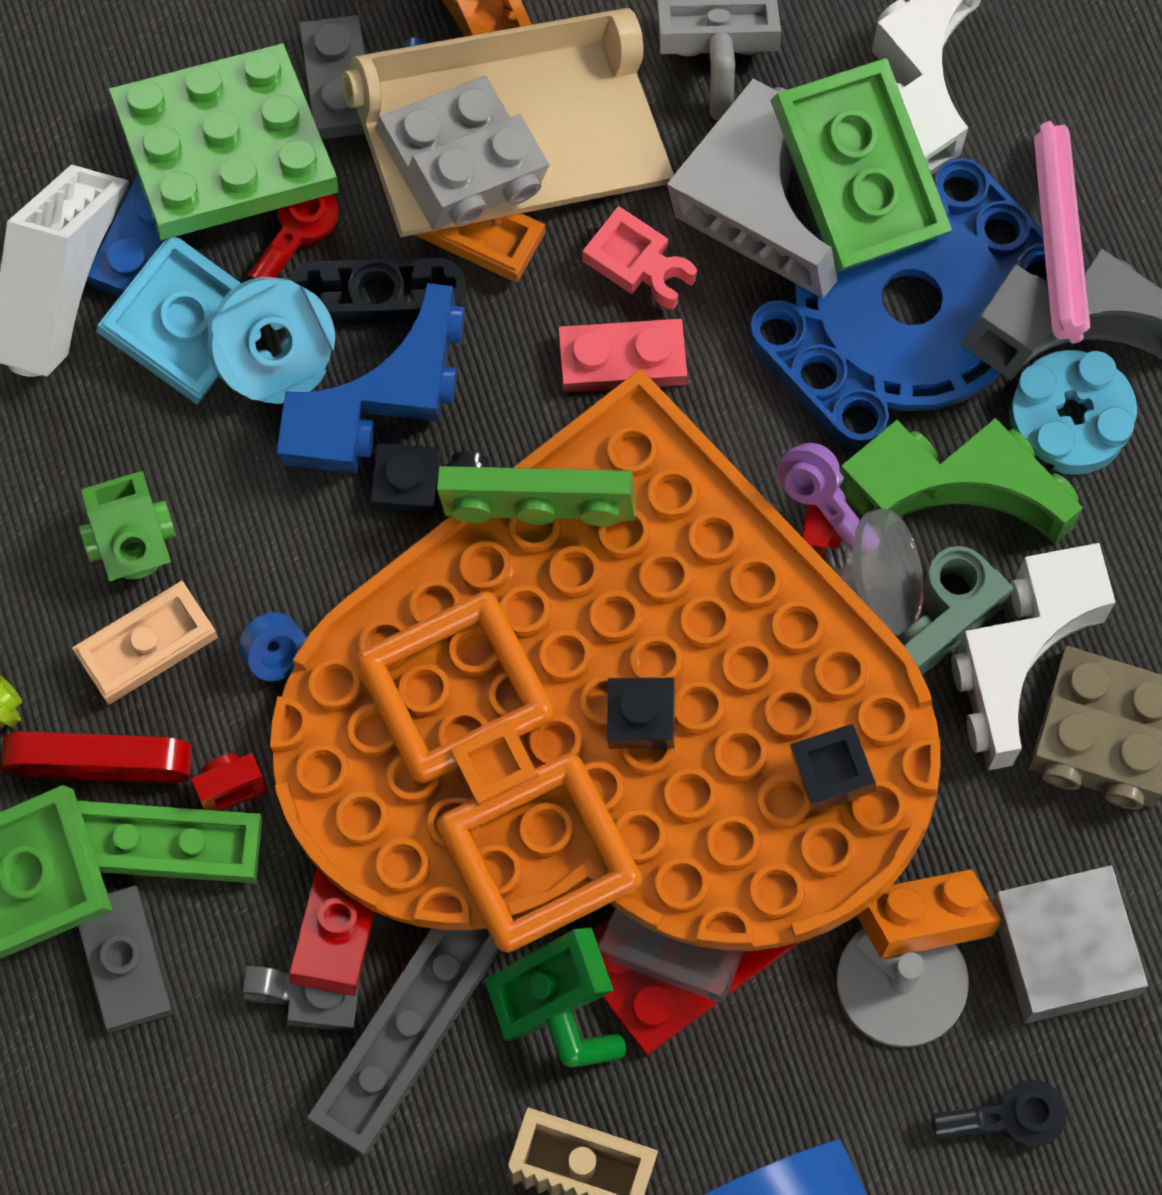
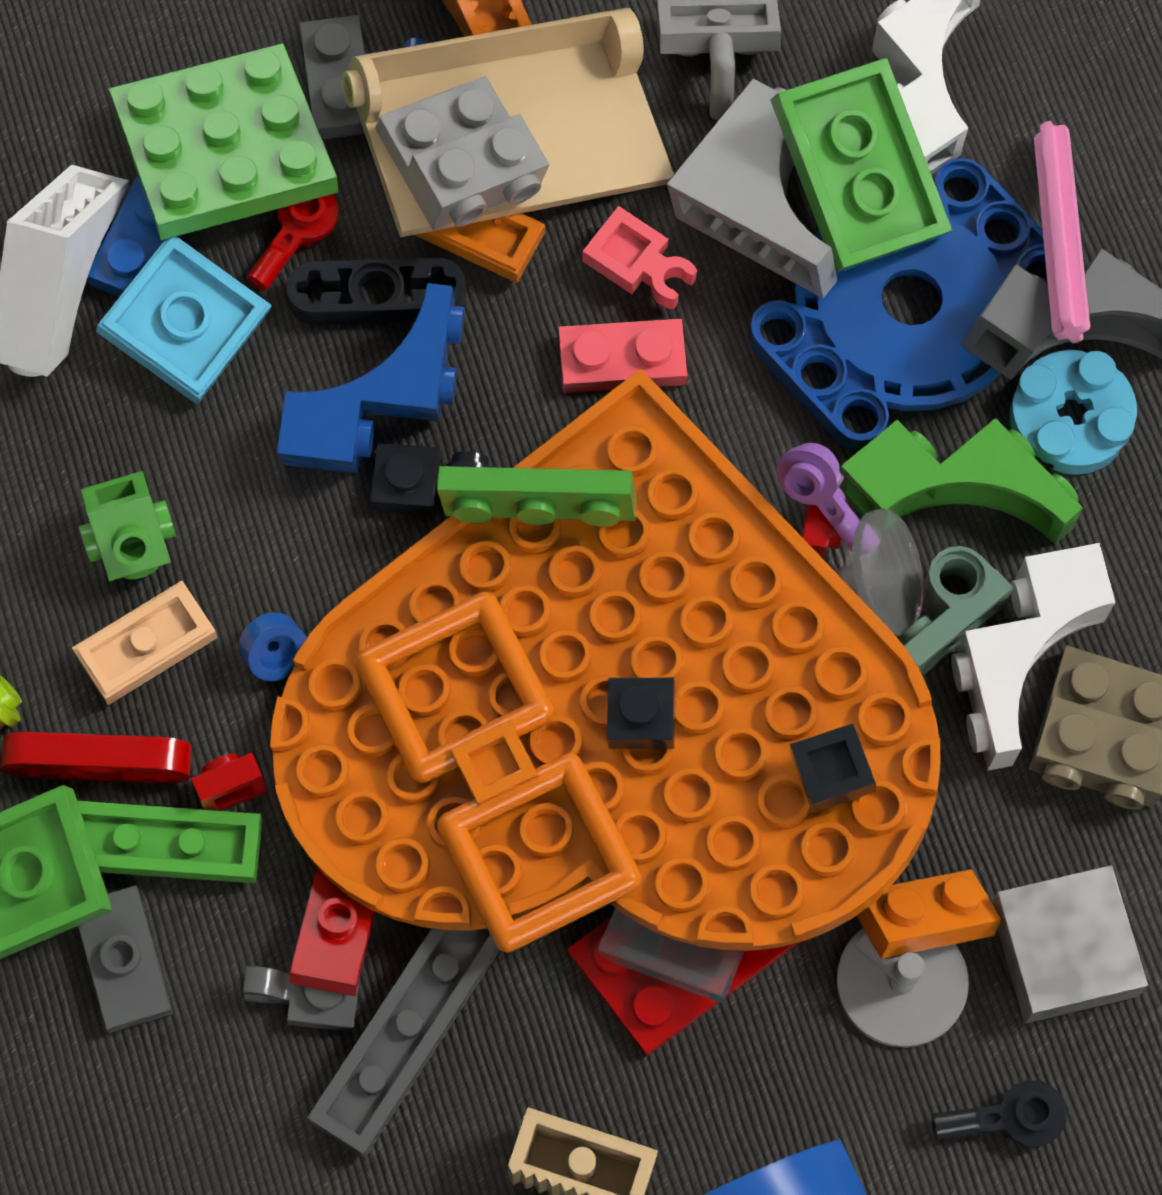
medium azure plate [207,277,335,404] -> none
green plate [484,927,626,1068] -> none

